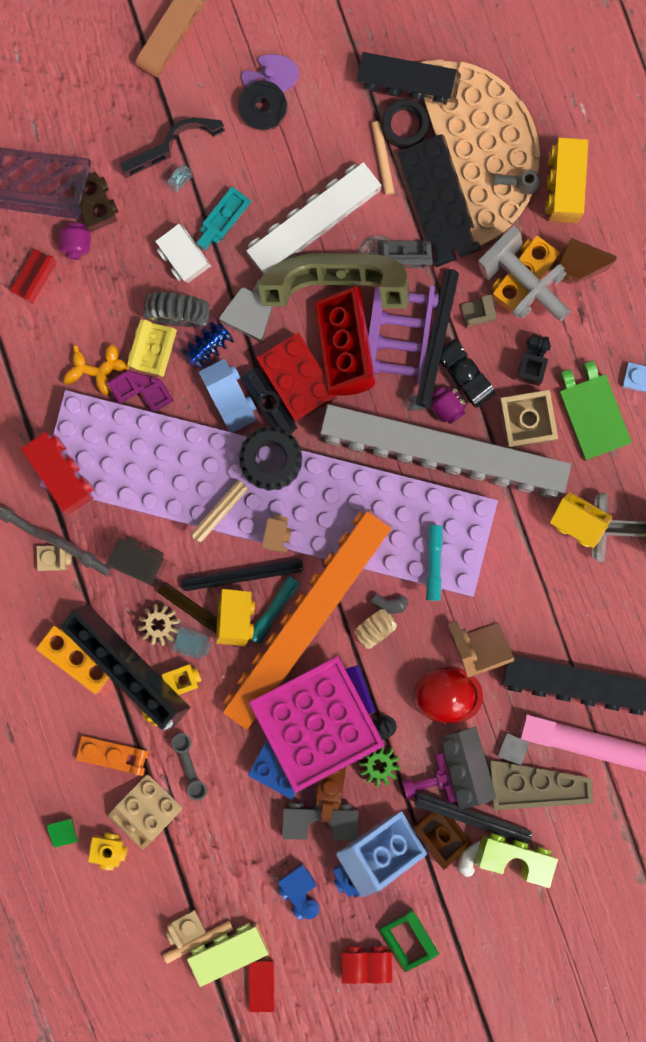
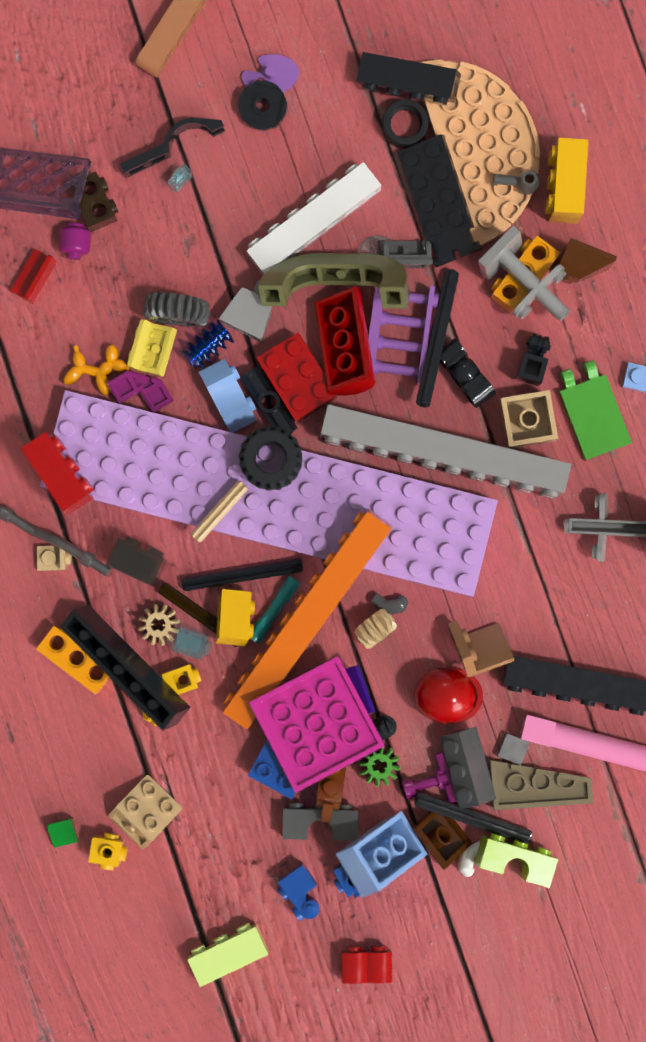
orange plate [76,736,149,776] -> none
white brick [156,224,212,283] -> none
light nougat bar [163,920,234,964] -> none
tan bracket [166,910,206,949] -> none
dark grey bar [171,733,207,801] -> none
teal hinge [197,186,252,251] -> none
red tile [249,960,274,1012] -> none
medium nougat brick [262,515,292,553] -> none
light nougat bar [371,121,394,195] -> none
green tile [379,908,439,972] -> none
clear light blue bush [407,396,430,411] -> none
teal piece [426,525,443,601] -> none
magenta head [430,386,466,424] -> none
dark tan panel [461,295,497,329] -> none
yellow brick [550,492,613,548] -> none

